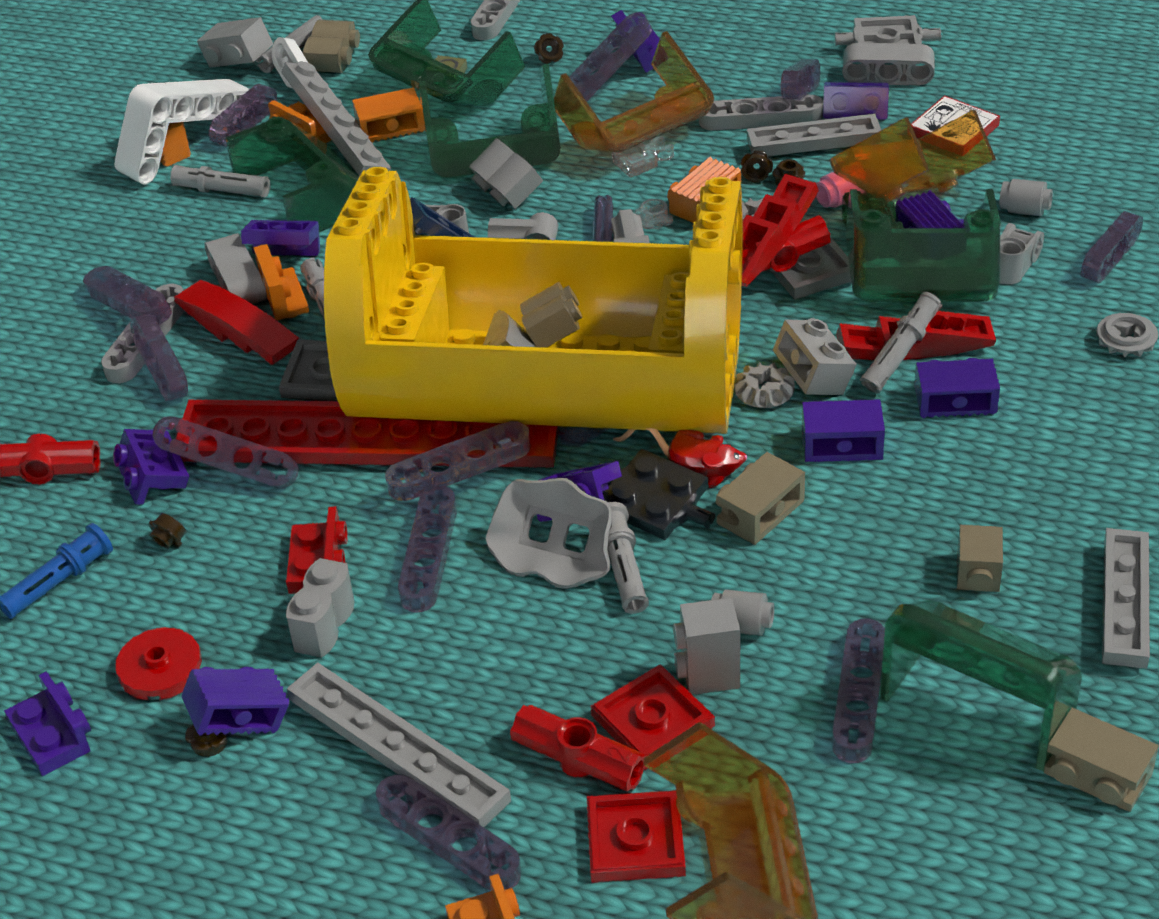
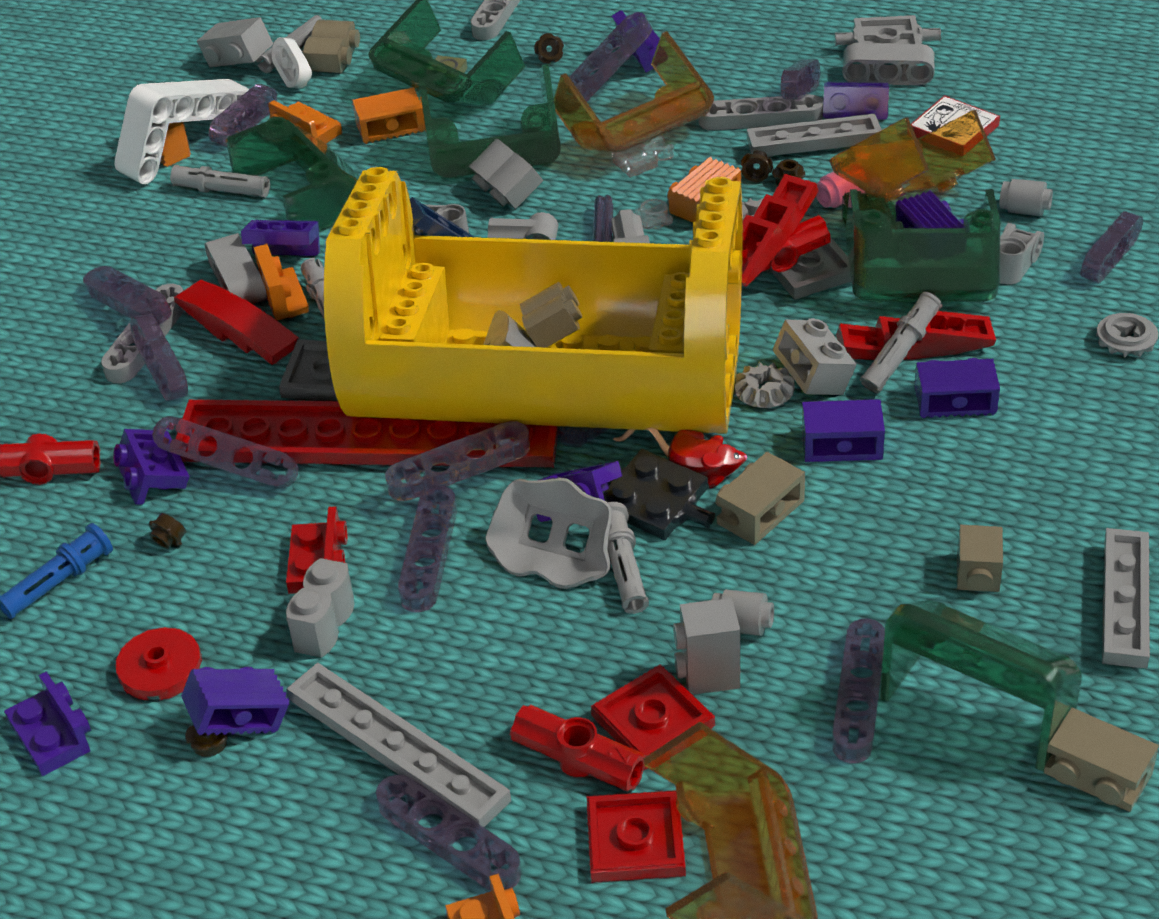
light grey plate [281,61,391,177] -> none

